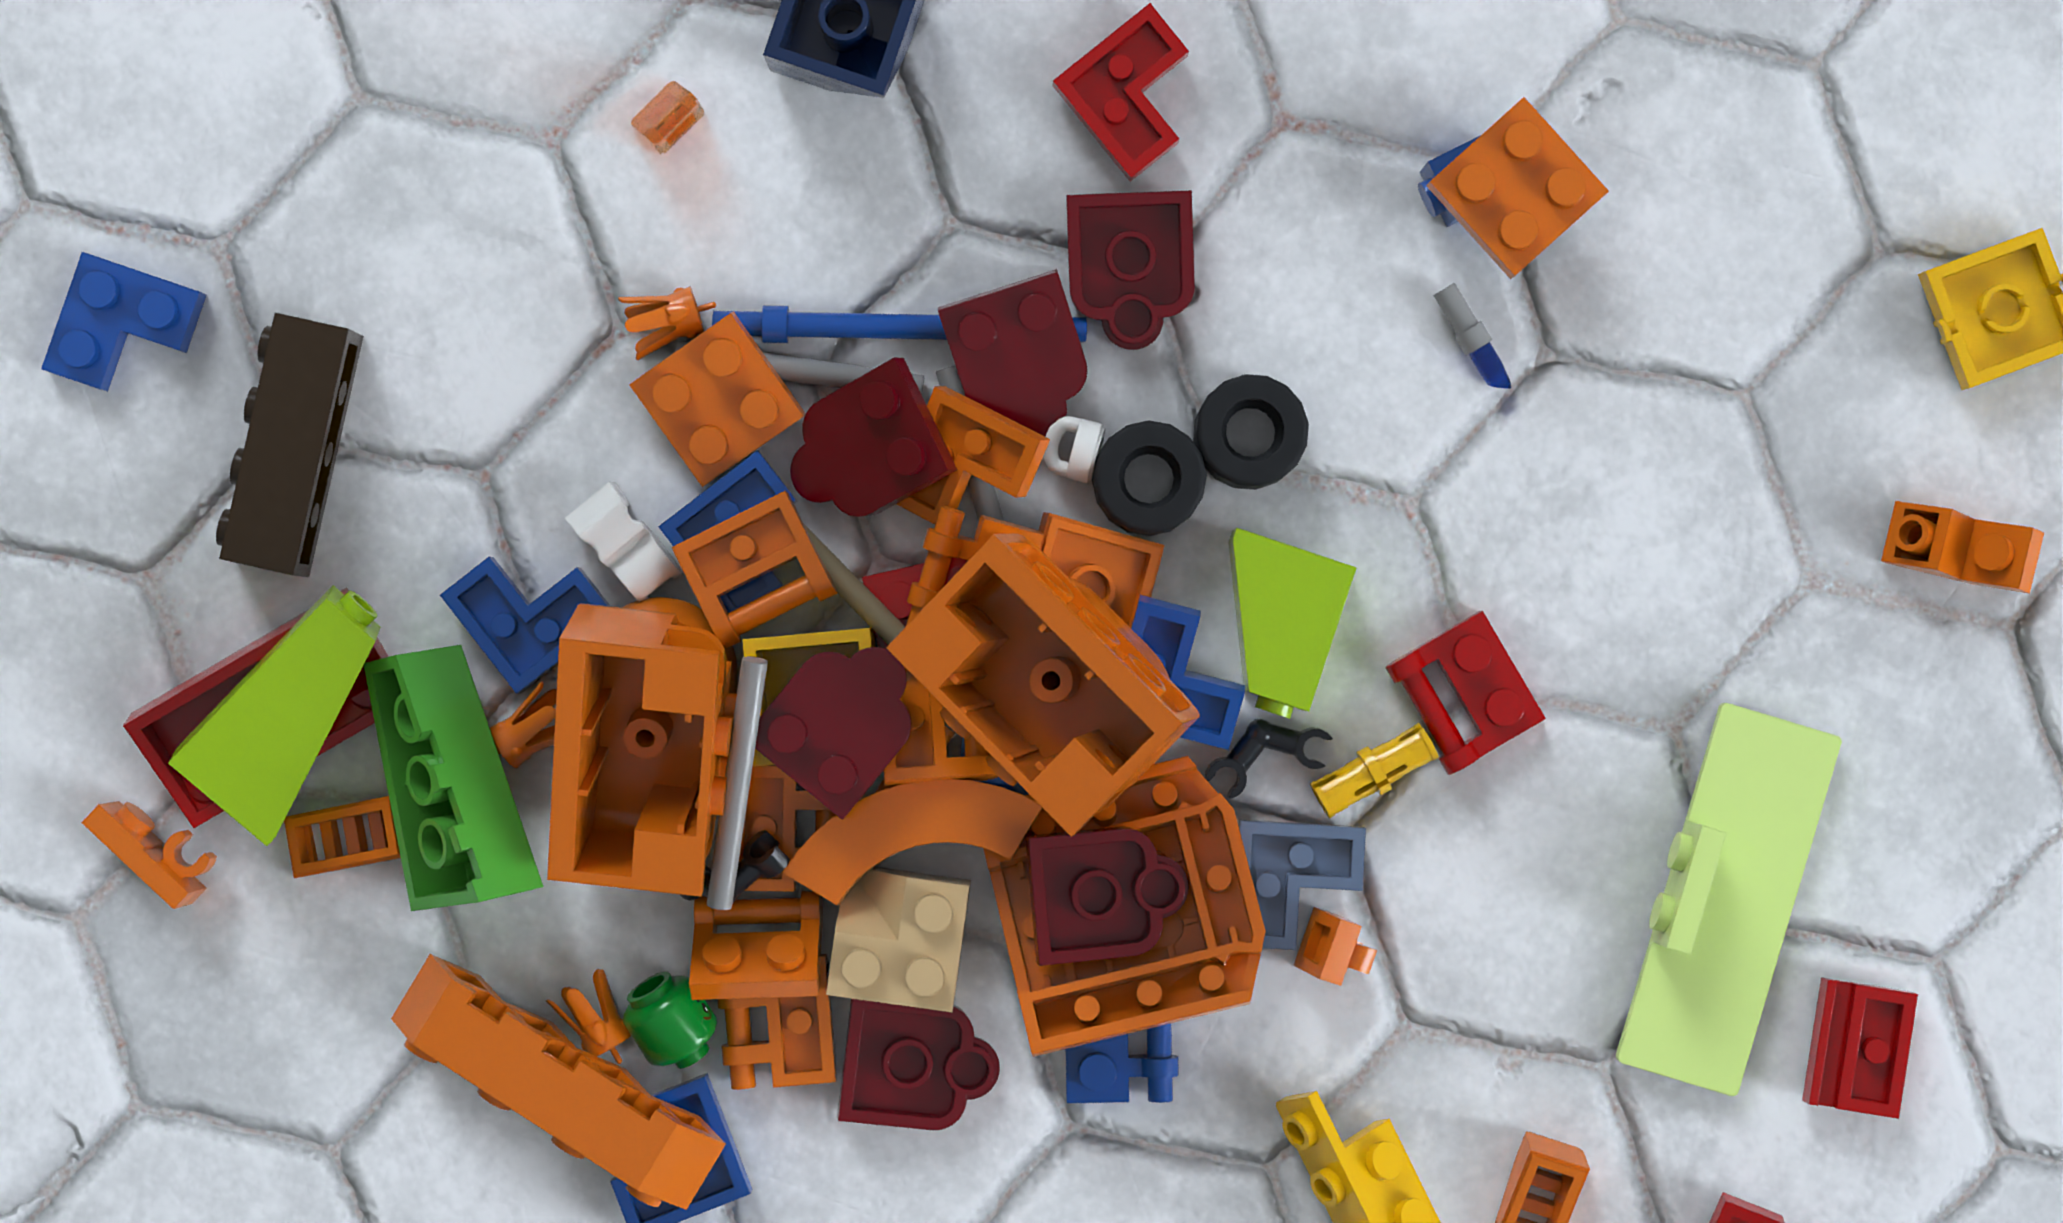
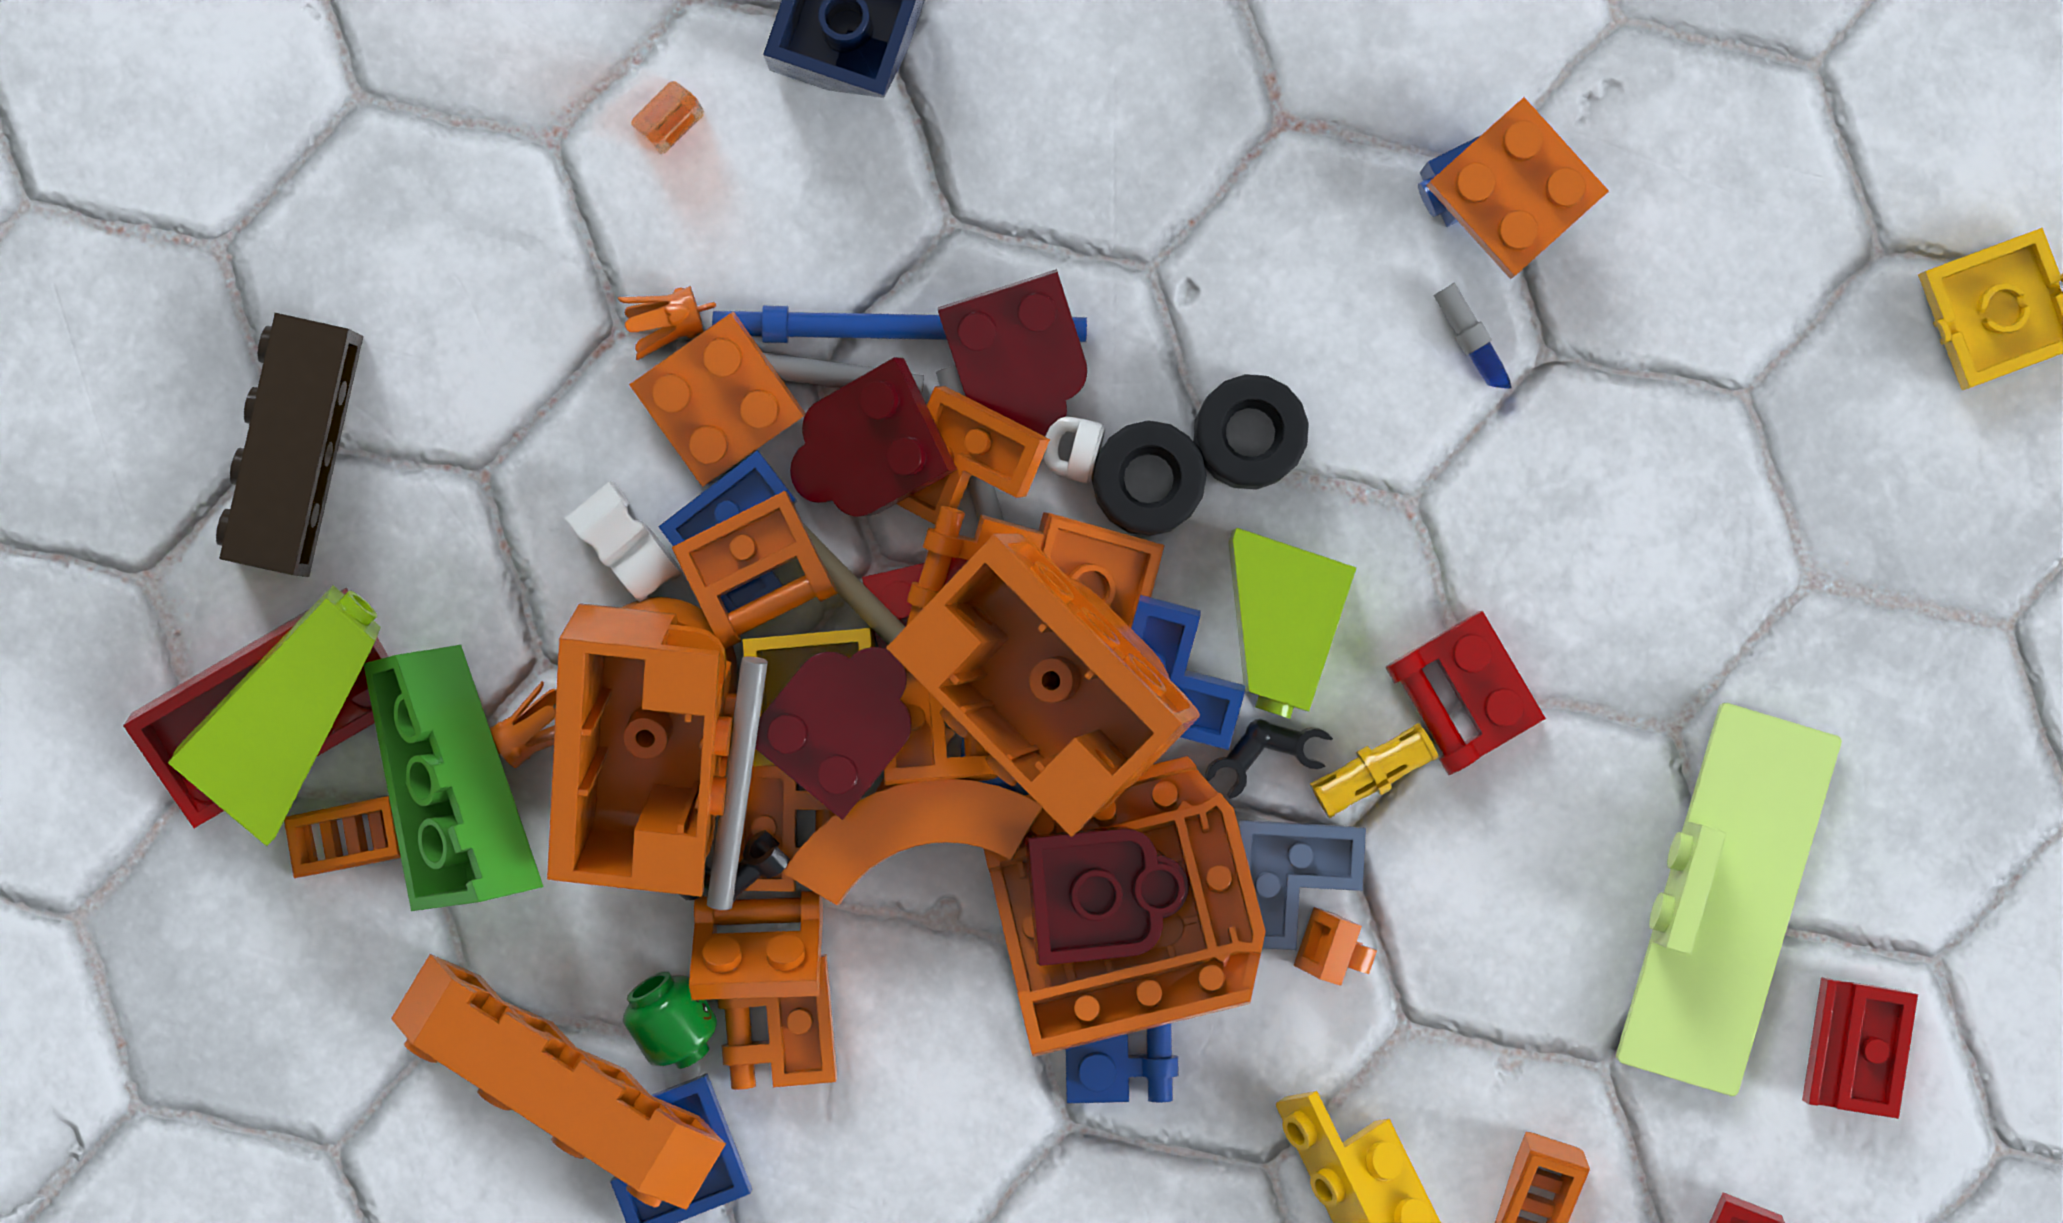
blue plate [41,252,207,392] -> none
orange plate [81,801,217,909] -> none
blue plate [440,556,611,694] -> none
orange piece [546,969,631,1064] -> none
tan slope [826,867,971,1012] -> none
dark red plate [837,999,1000,1130] -> none
red plate [1052,3,1189,182] -> none
dark red plate [1066,190,1195,350] -> none
orange slope [1881,501,2044,594] -> none

